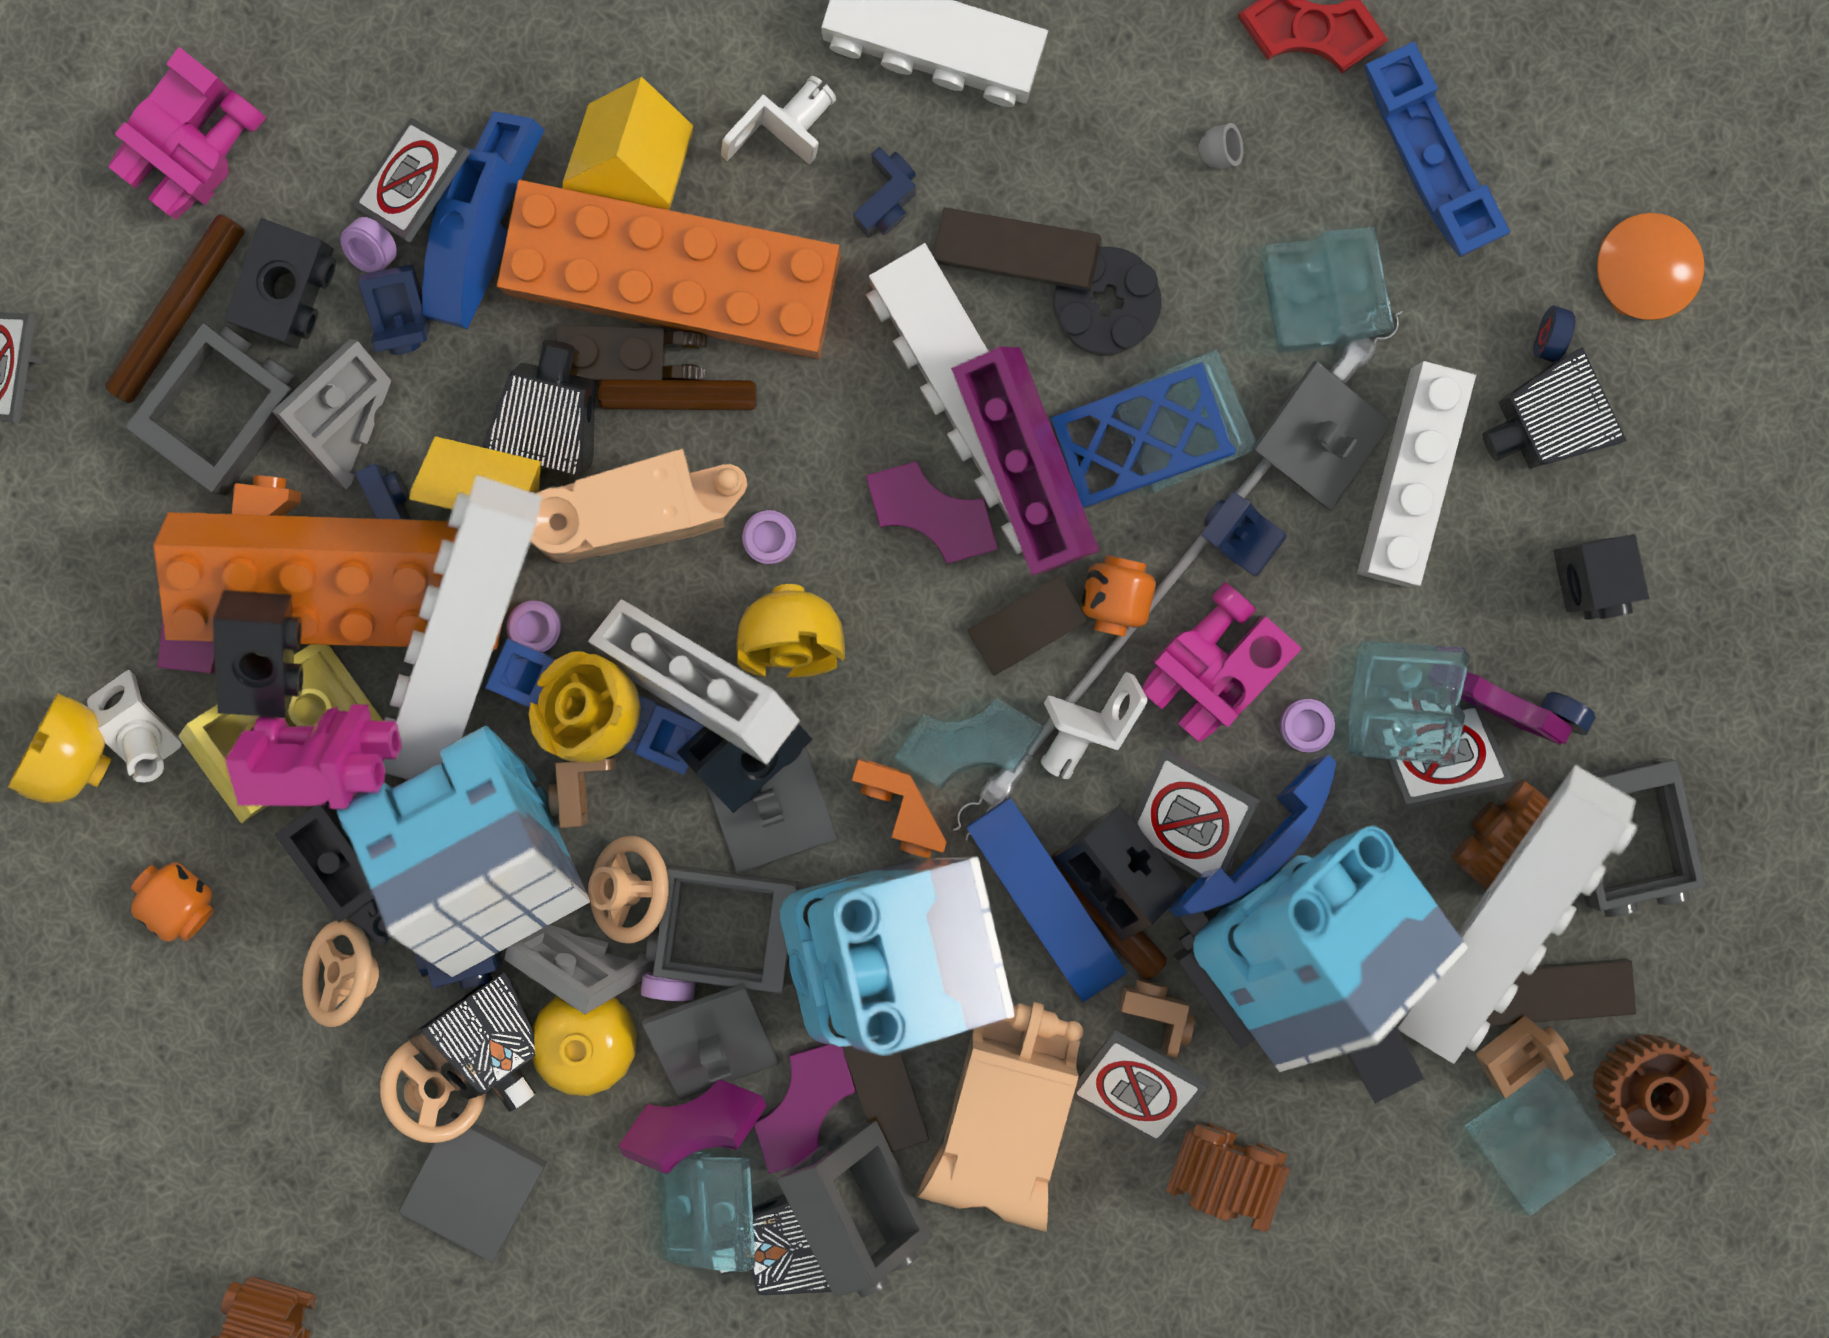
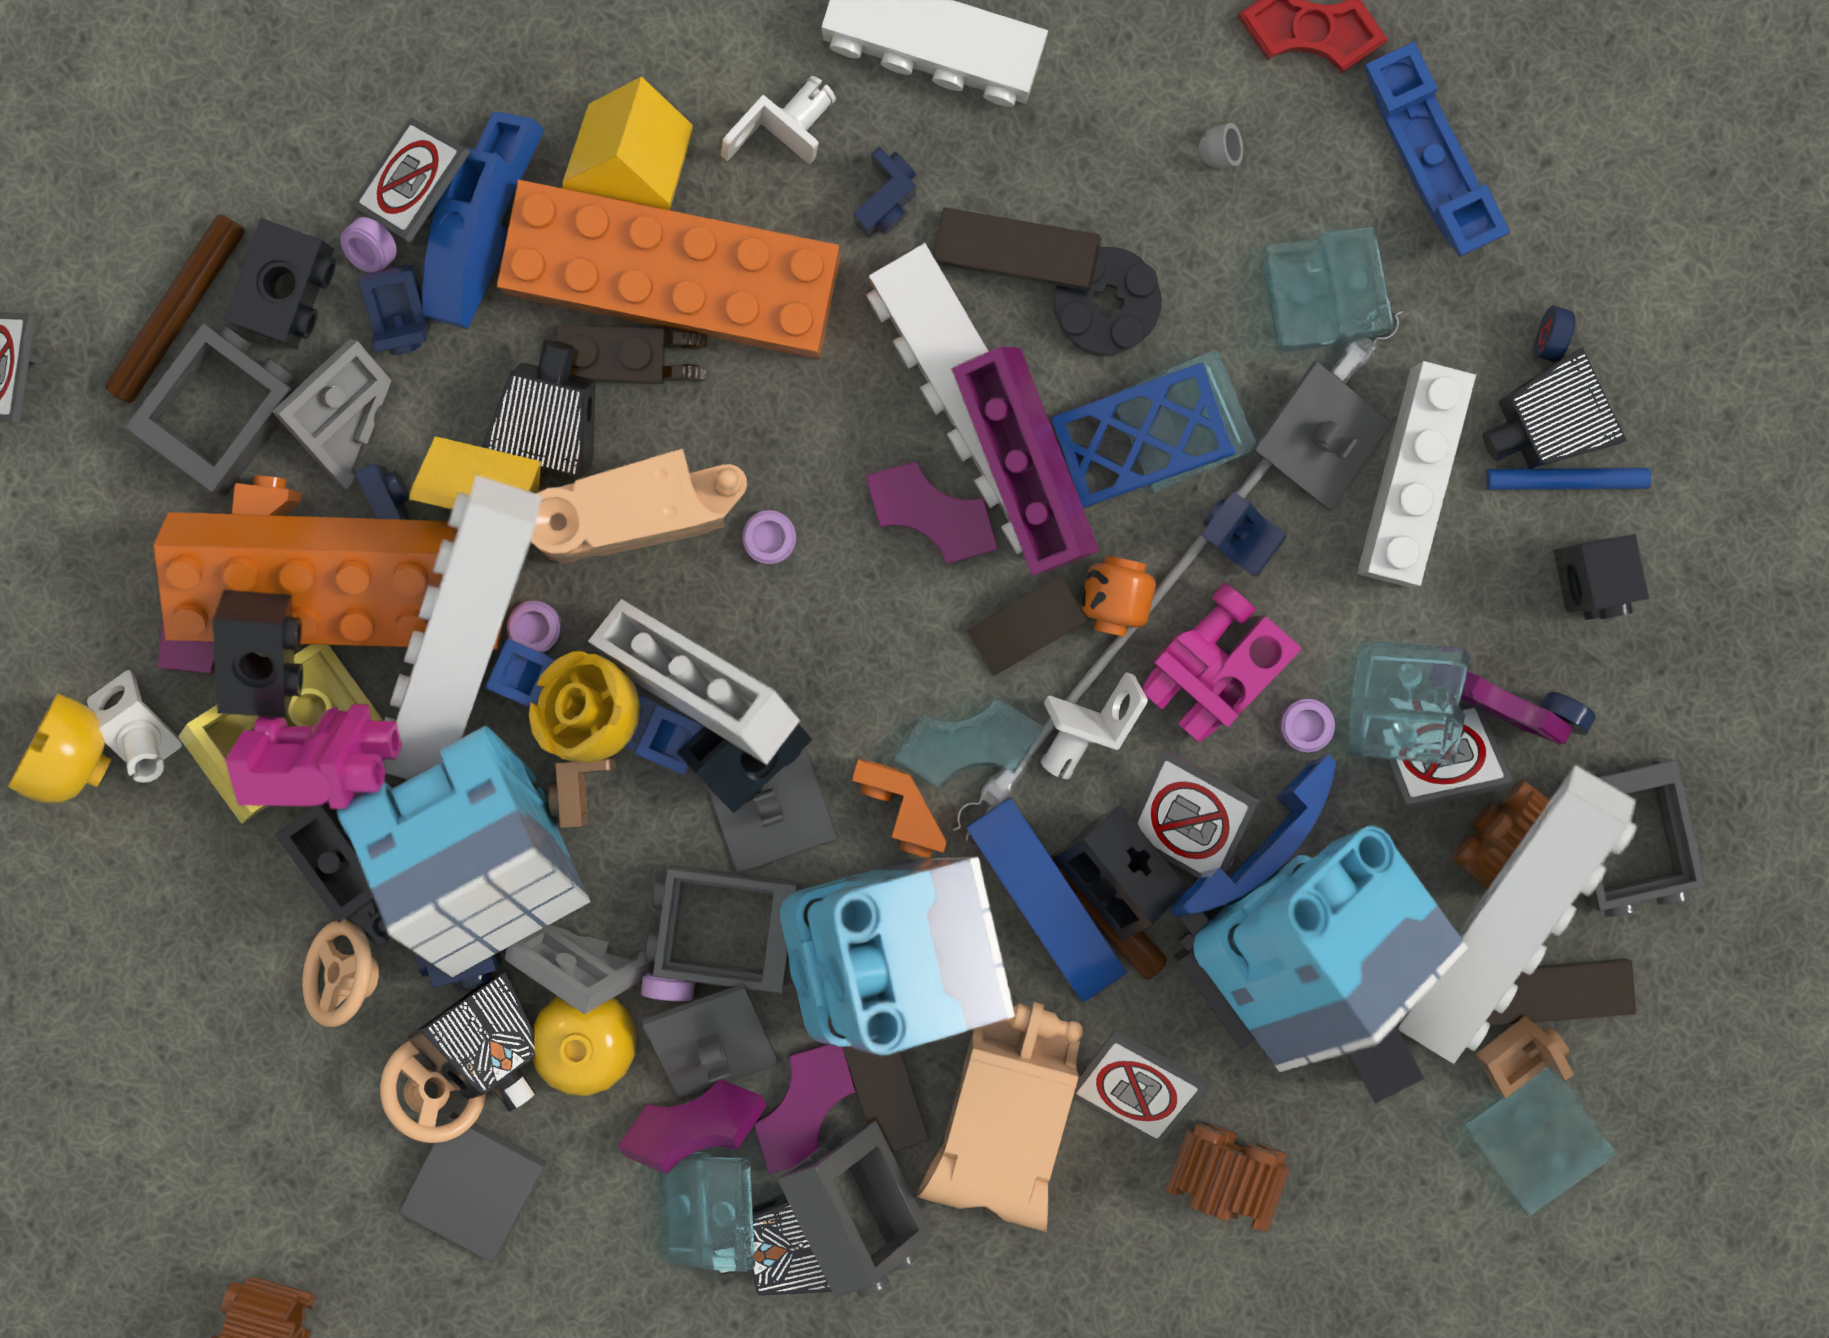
dark pink hips [108,47,266,220] -> none
orange head [130,862,215,942] -> none
light nougat piece [588,836,669,944] -> none
reddish brown axle [598,379,757,410] -> none
yellow cylinder [736,584,845,678] -> none
medium nougat bracket [1117,979,1195,1058] -> none
dark orange brick [1593,1034,1718,1151] -> none
orange dish [1597,213,1704,320] -> none
none -> blue bar [1486,468,1651,490]

